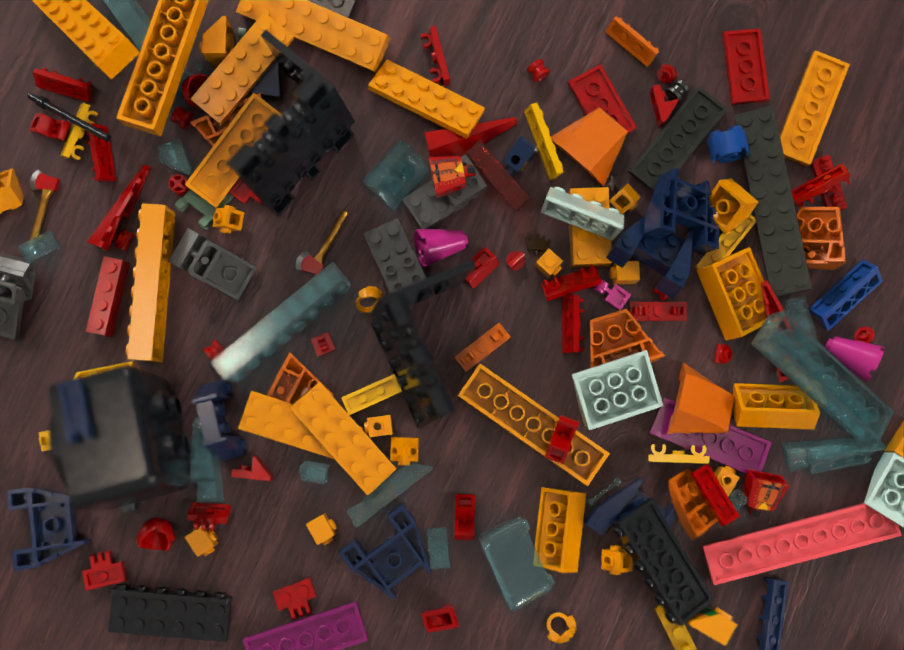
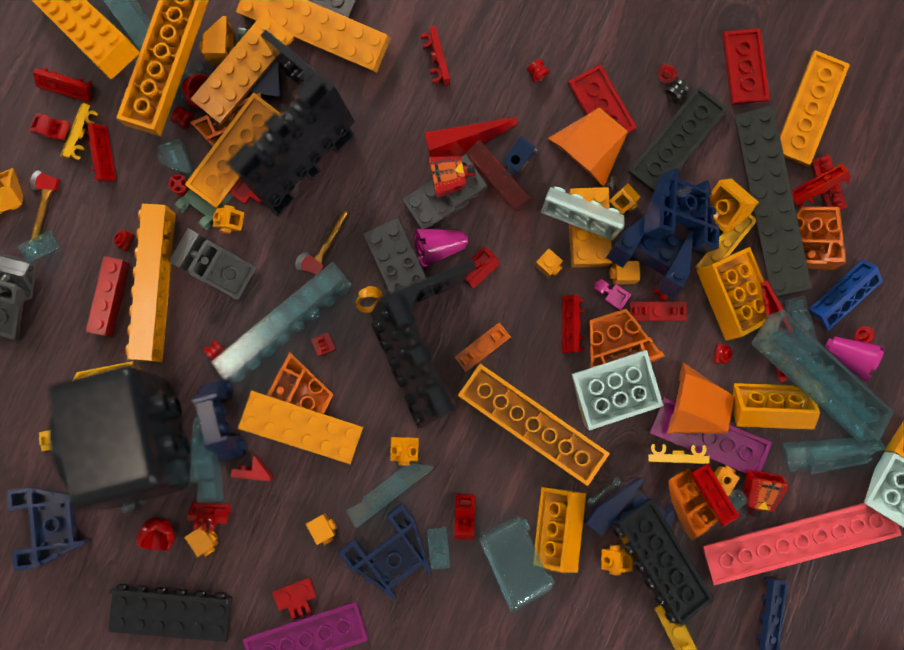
black bar [27,92,111,142] -> none
dark blue plate [58,379,94,443] -> none
red hinge [82,550,127,591] -> none
red wedge [87,165,151,251] -> none
light orange plate [289,382,396,496] -> none
clear light blue brick [299,460,330,484] -> none
yellow plate [341,374,403,415] -> none
clear light blue slope [362,140,431,211] -> none
light orange brick [364,415,394,437] -> none
light orange plate [368,60,485,139] -> none
red slope [421,603,459,633] -> none
red plate [506,251,525,270] -> none
yellow plate [524,103,564,180] -> none
dark brown piece [525,234,551,255] -> none
red plate [541,264,602,301] -> none
red slope [545,415,579,464] -> none
light orange piece [547,612,577,644] -> none
orange plate [605,16,659,67] -> none
red slope [649,84,679,127] -> none
light orange slope [687,607,737,646] -> none
blue brick [707,125,750,164] -> none

